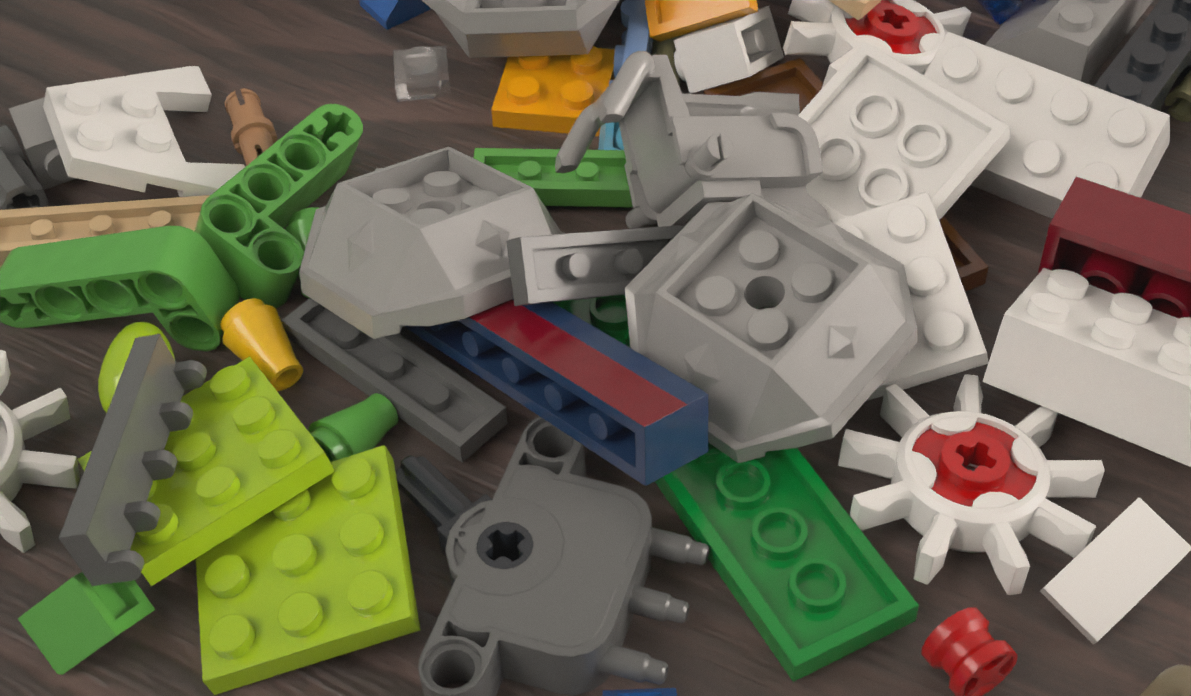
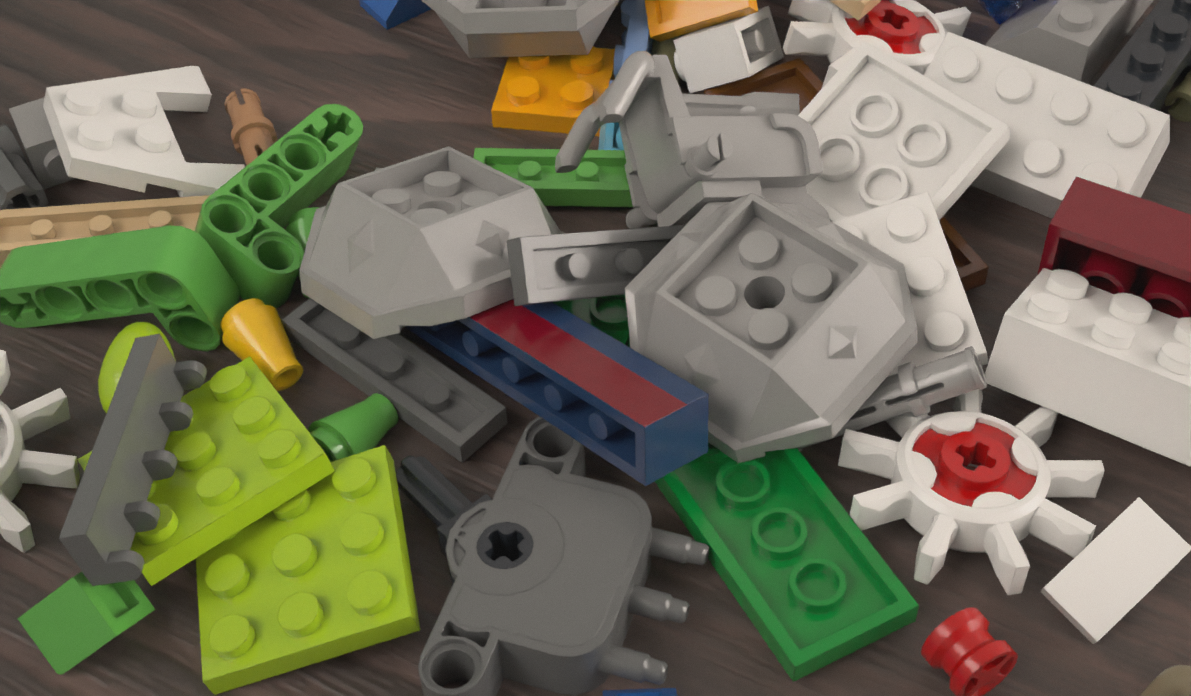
clear plate [393,46,451,102] -> none
none -> light grey pin [798,346,987,451]

